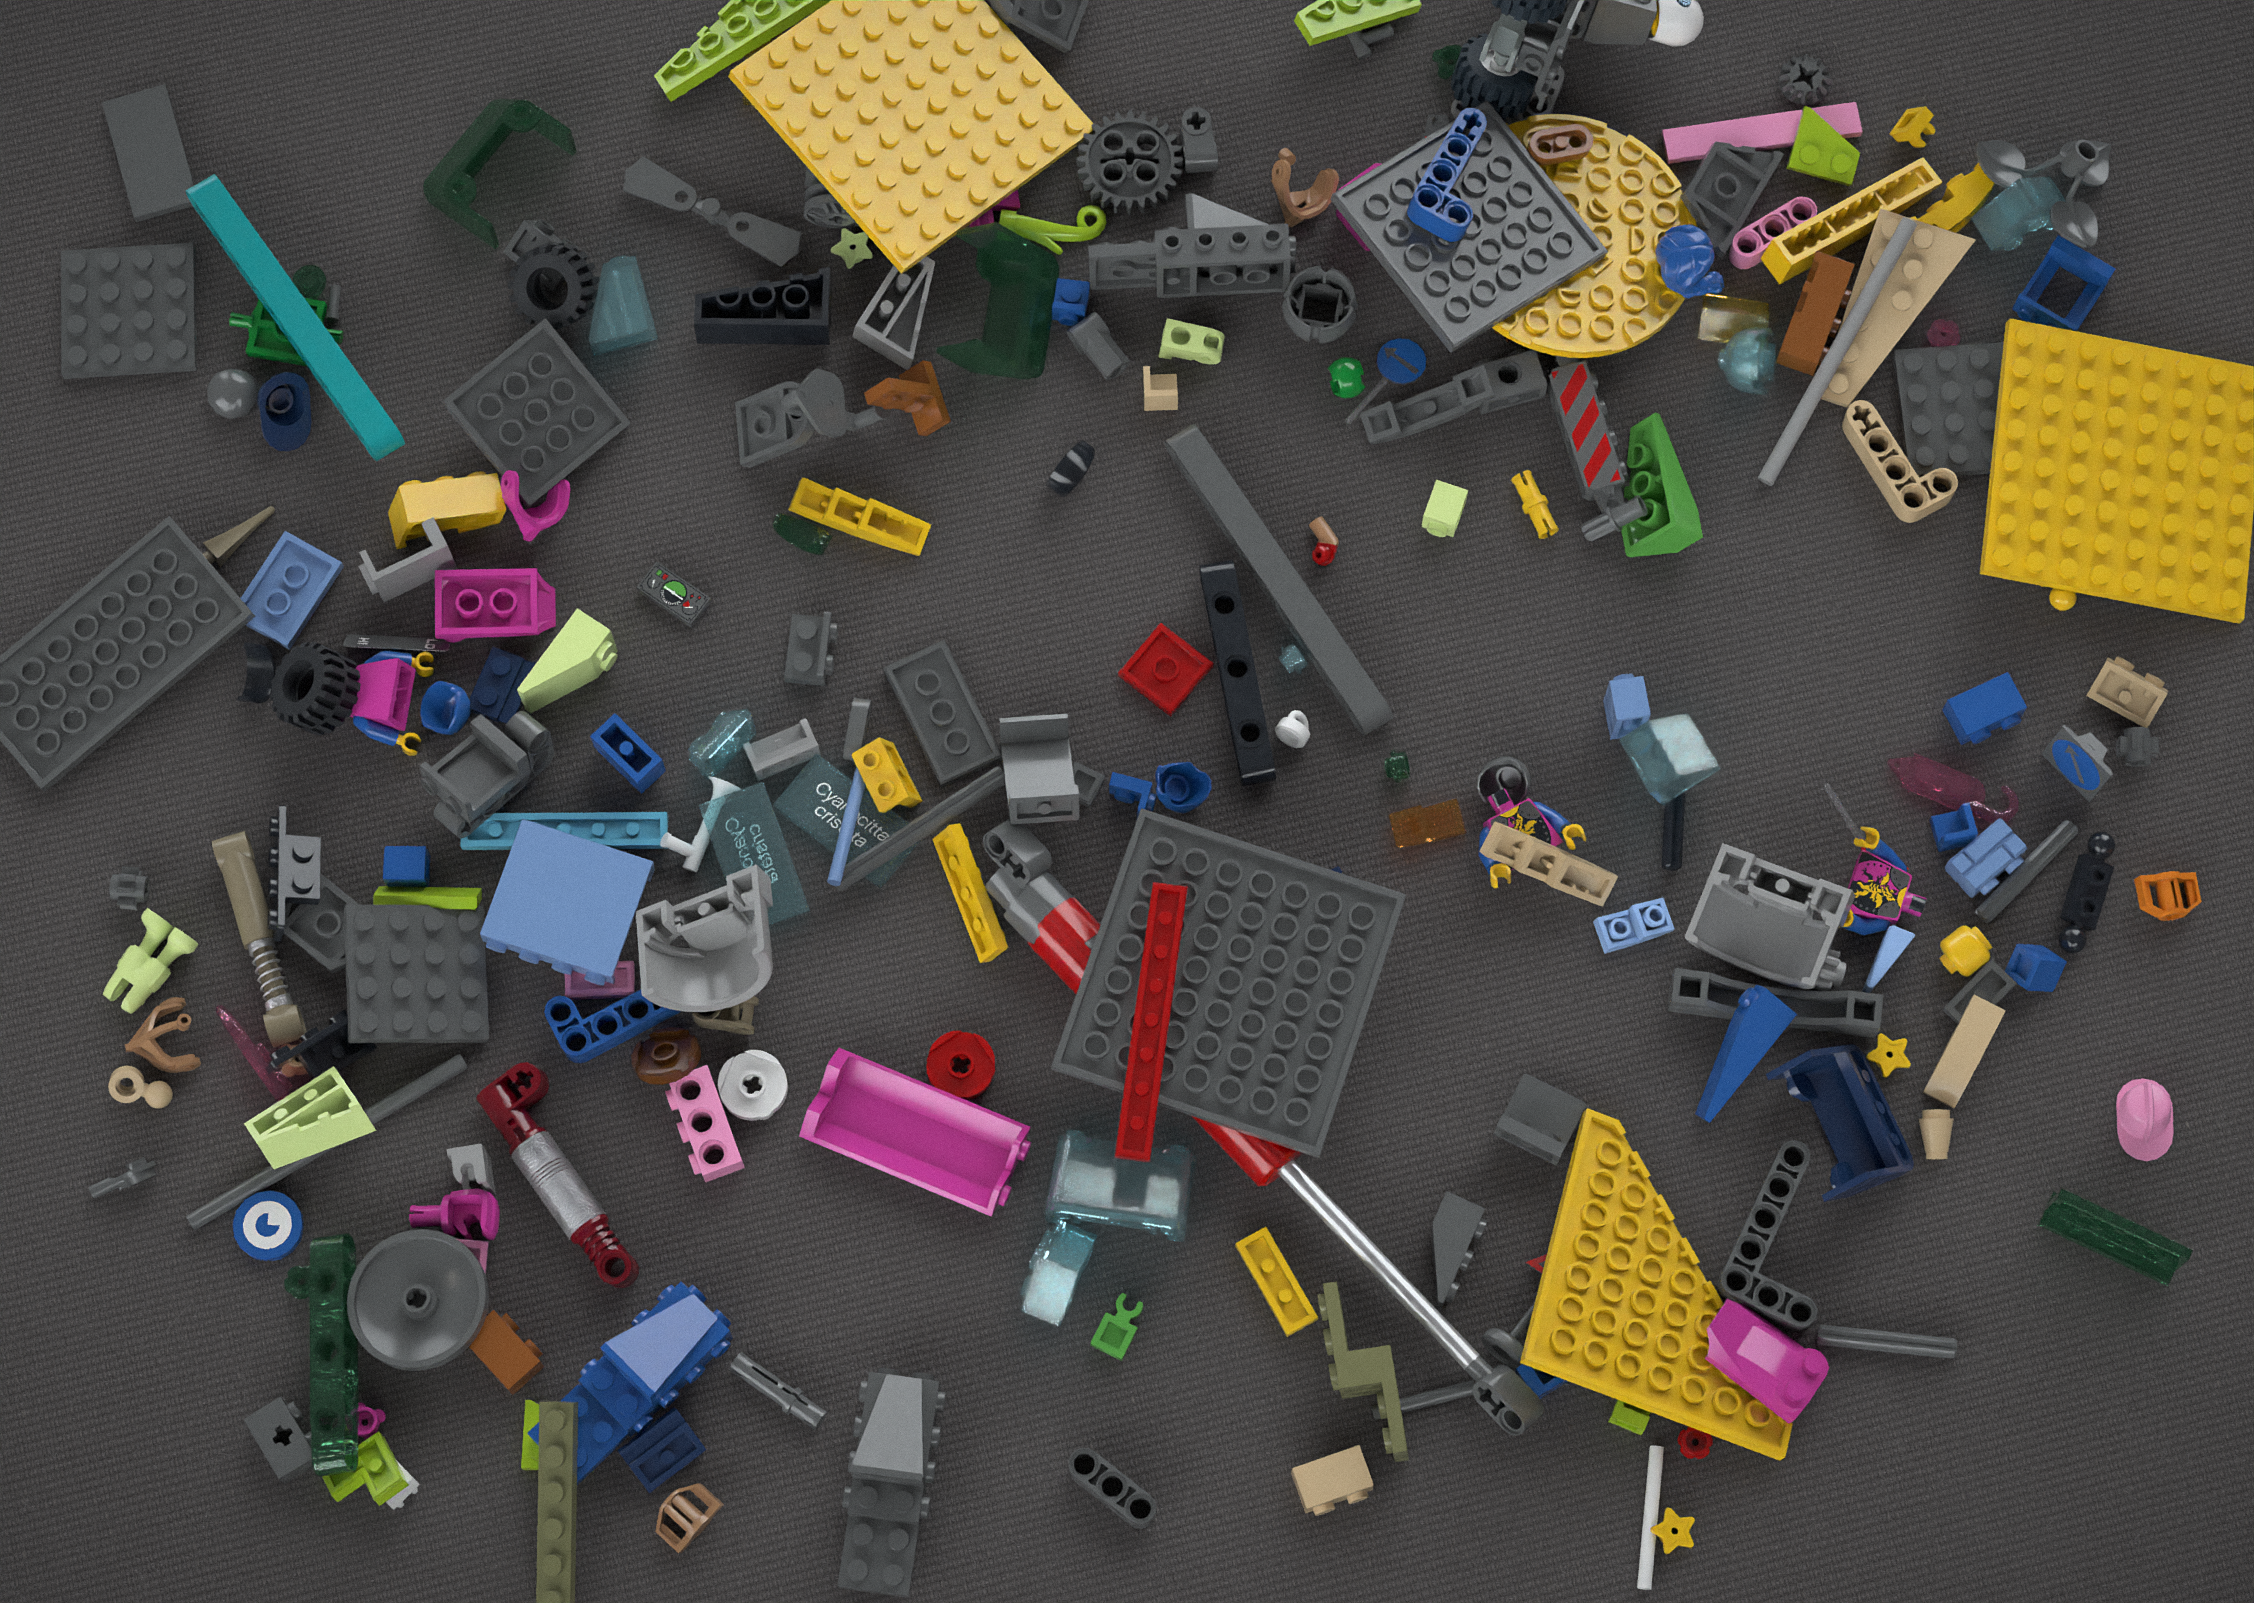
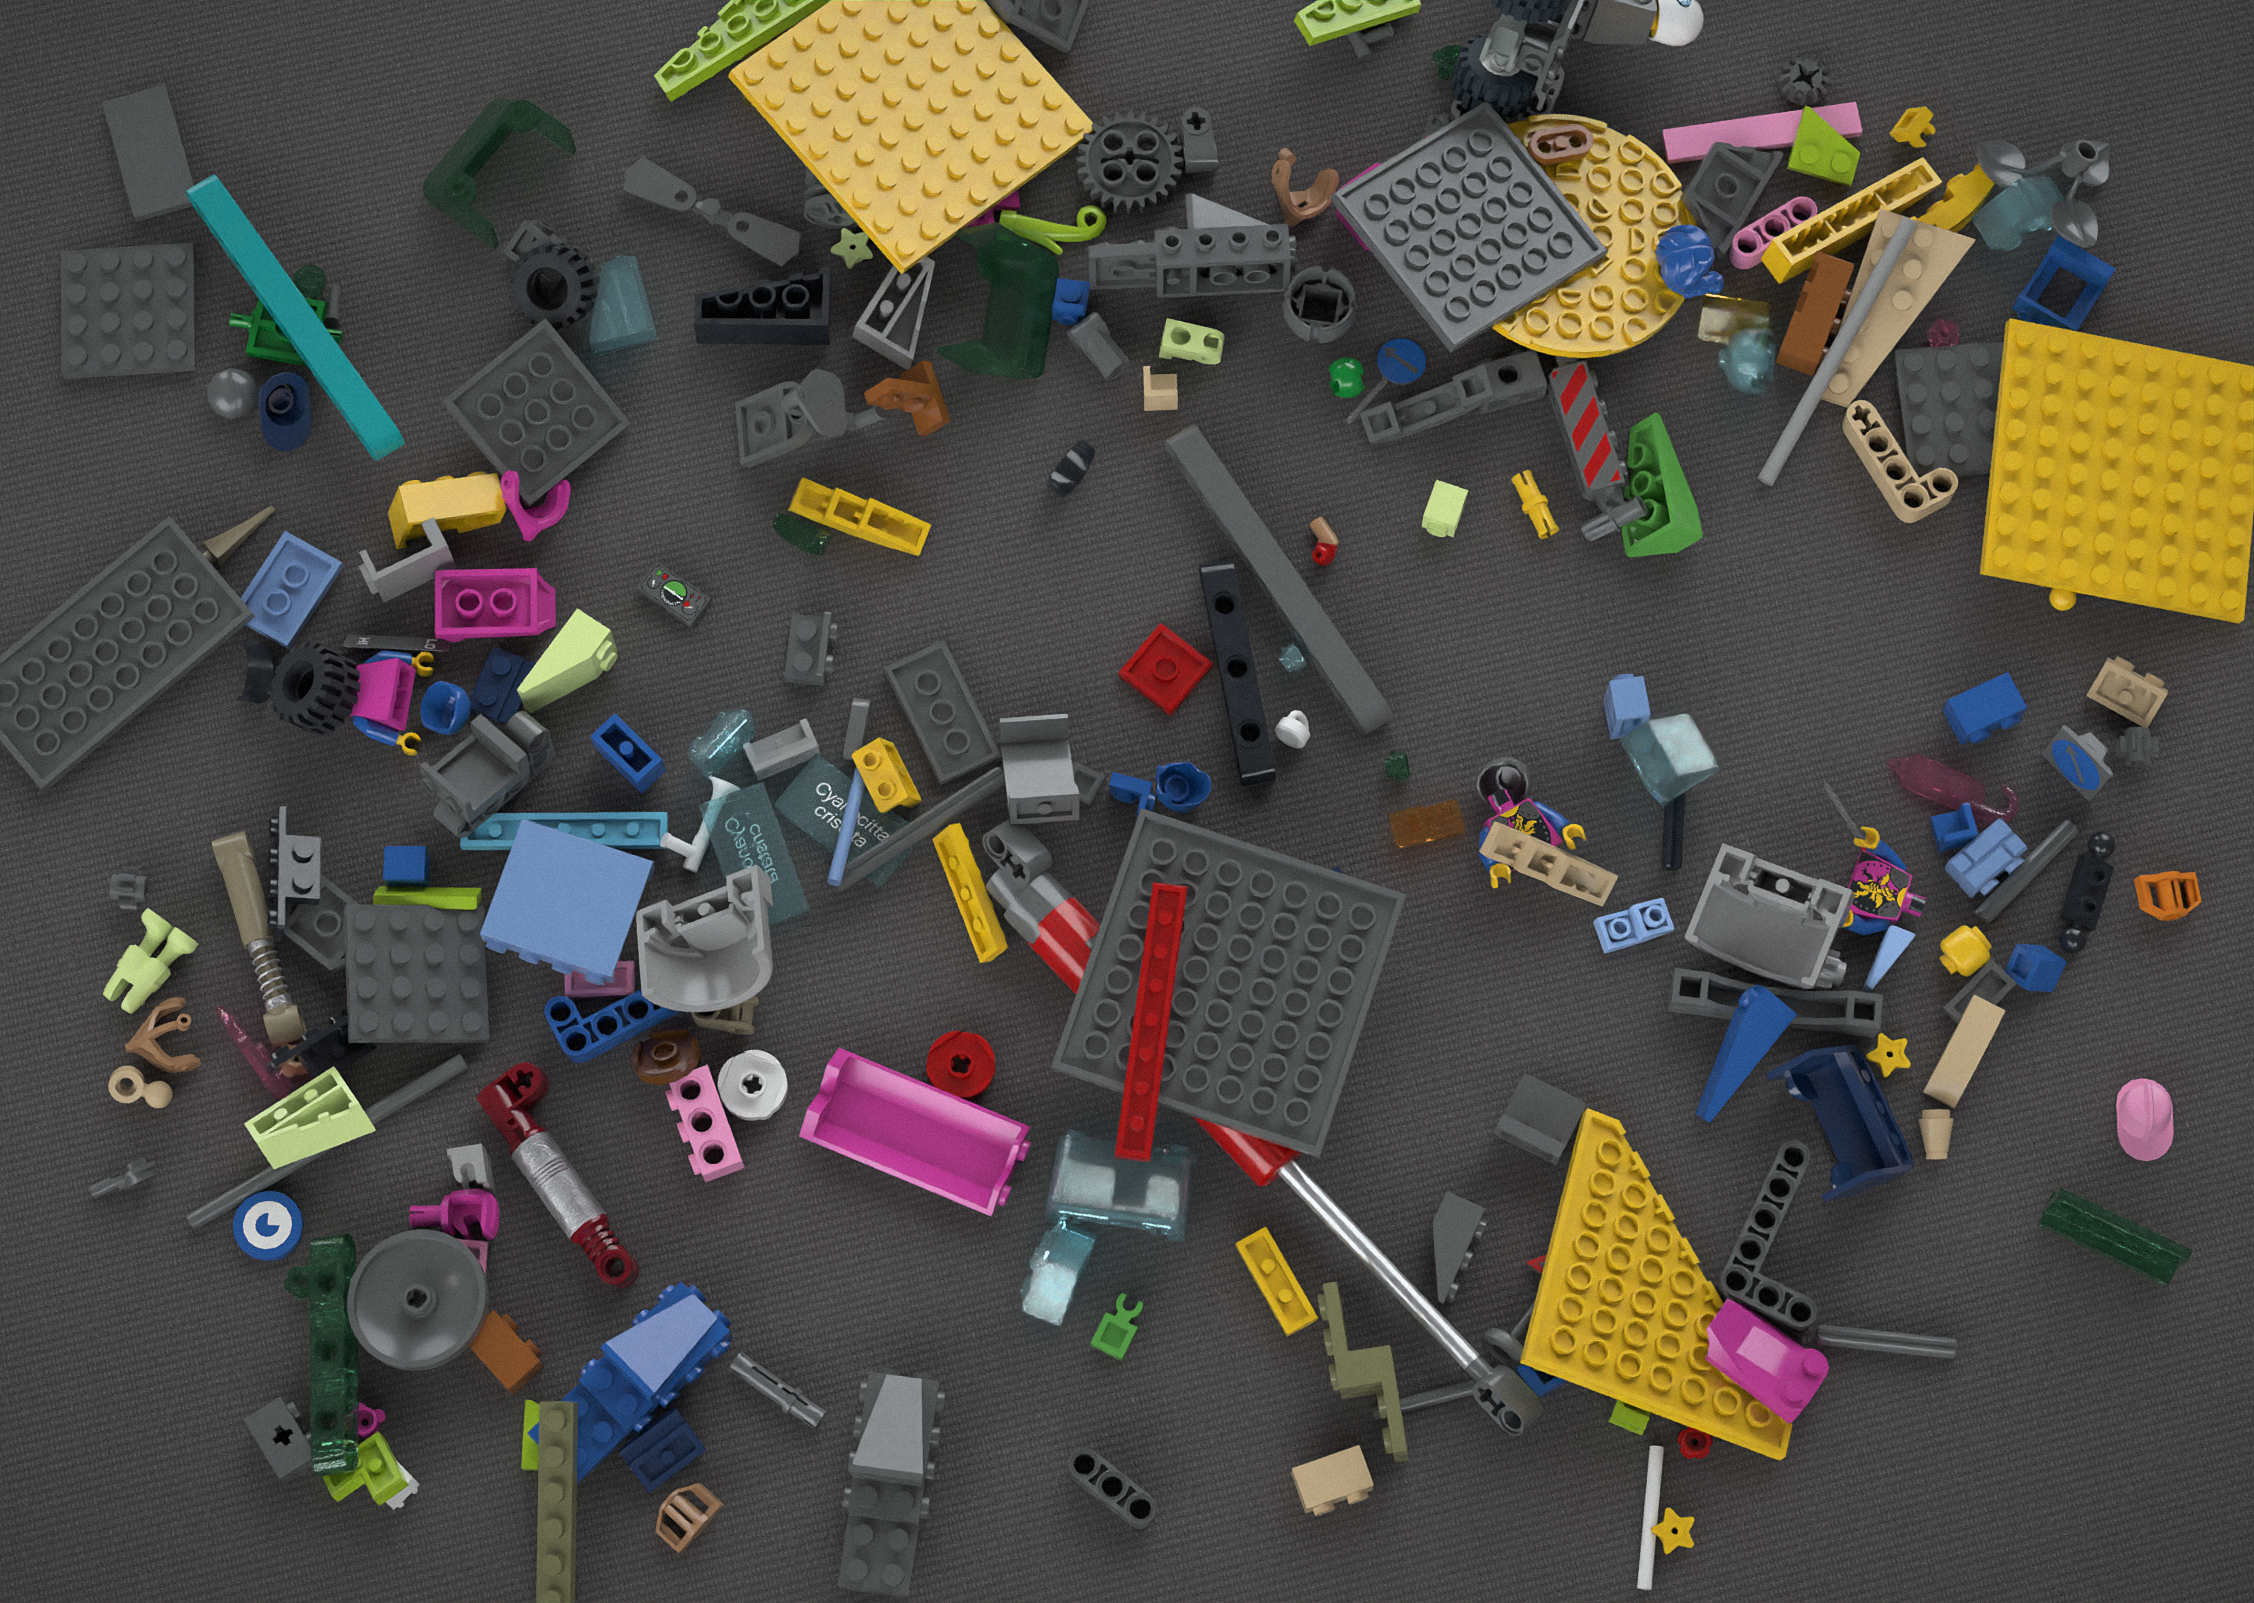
blue beam [1407,108,1487,242] -> none

